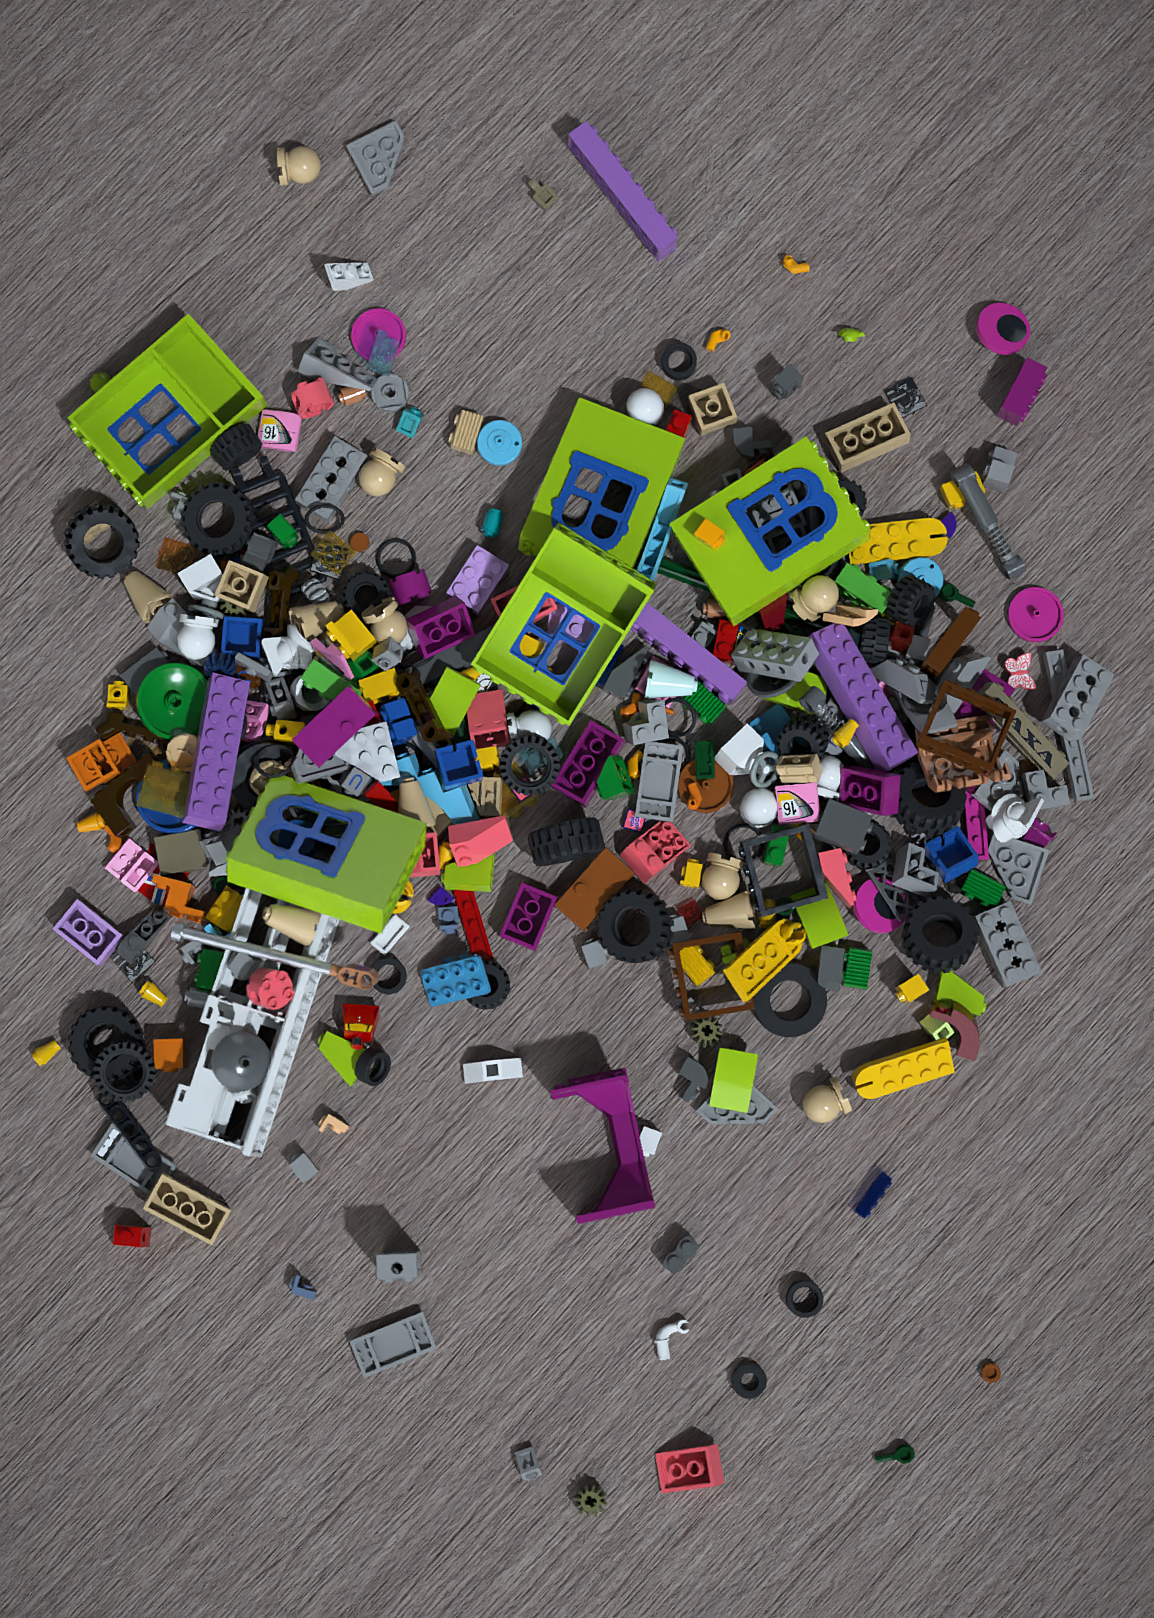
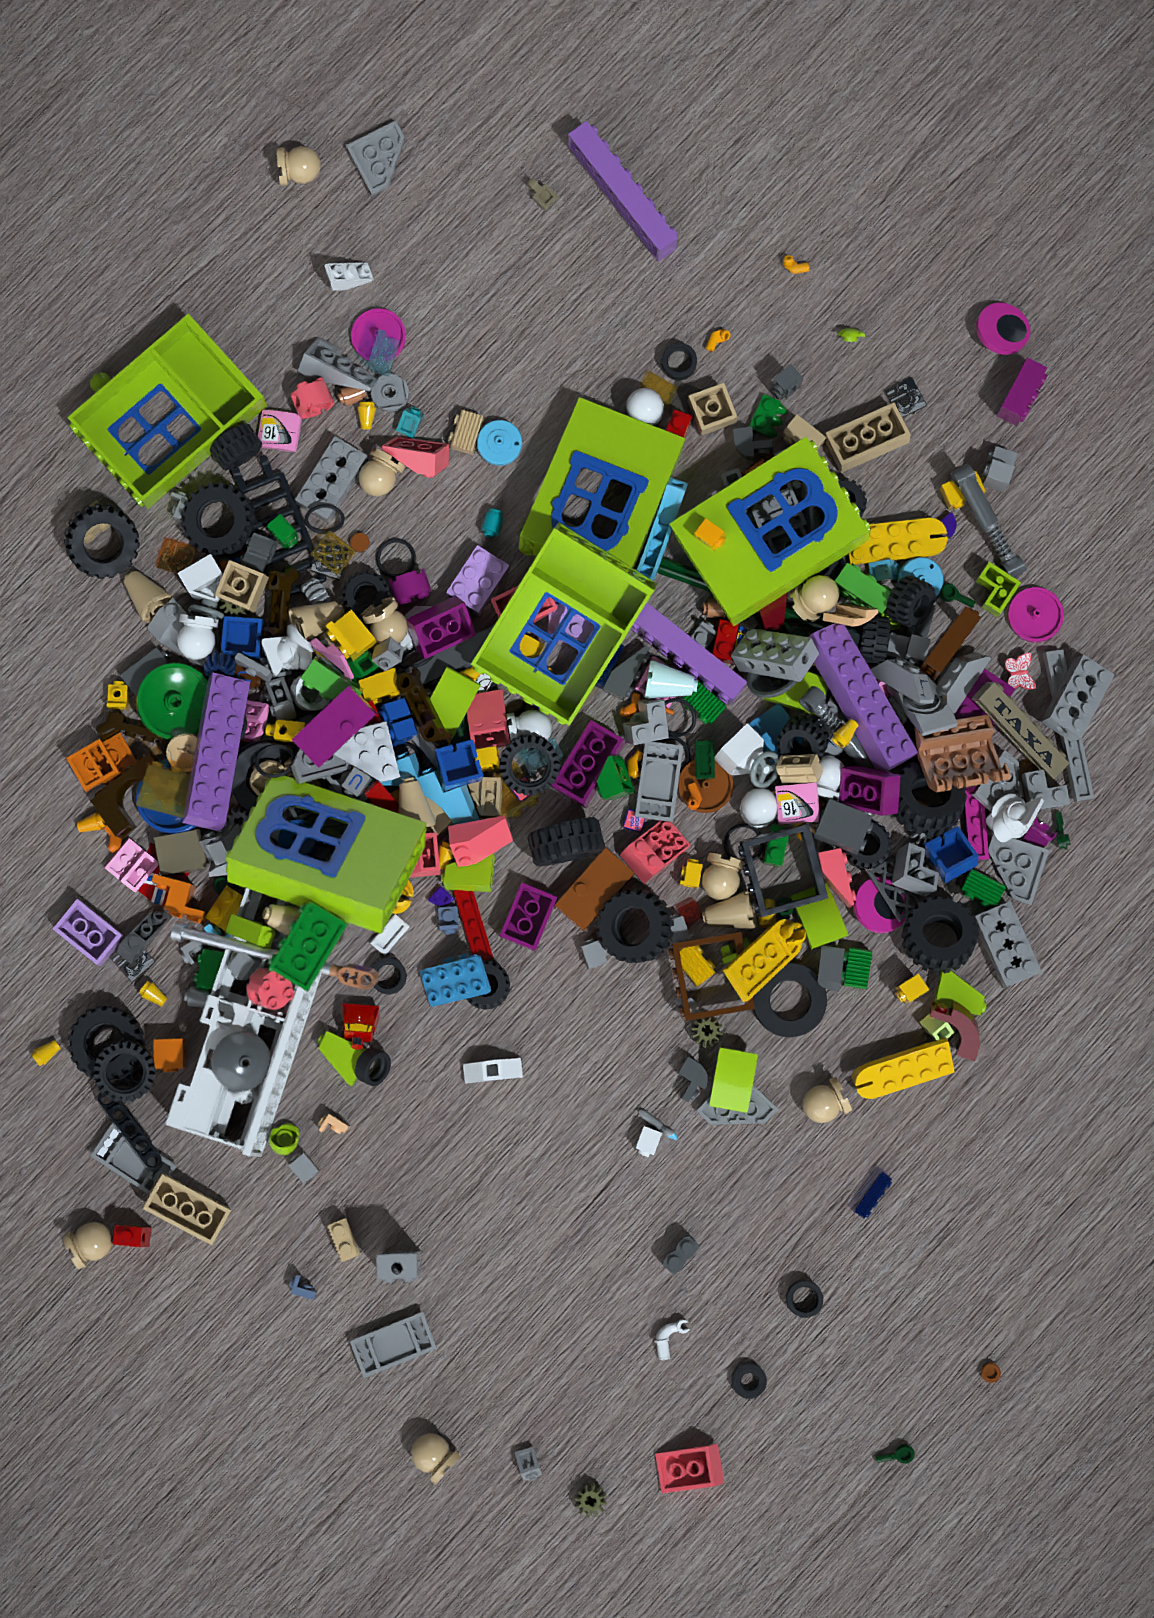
magenta panel [550,1067,656,1224] -> none
clear red brick [889,622,915,653] -> none
reddish brown window [916,680,1017,777] -> none
none -> tan tile [62,1222,113,1269]
none -> lime slope [225,914,276,948]
none -> green bracket [268,901,349,992]
none -> lime hair [268,1123,299,1155]
none -> tan brick [327,1218,361,1262]
none -> yellow cone [358,402,376,430]
none -> coral slope [382,436,449,478]
none -> tan tile [411,1433,461,1484]
none -> light grey piece [638,1109,677,1140]
none -> green plate [749,394,788,438]
none -> tan brick [782,414,827,451]
none -> lime brick [976,562,1021,618]
none -> dark green plate [1054,812,1071,850]

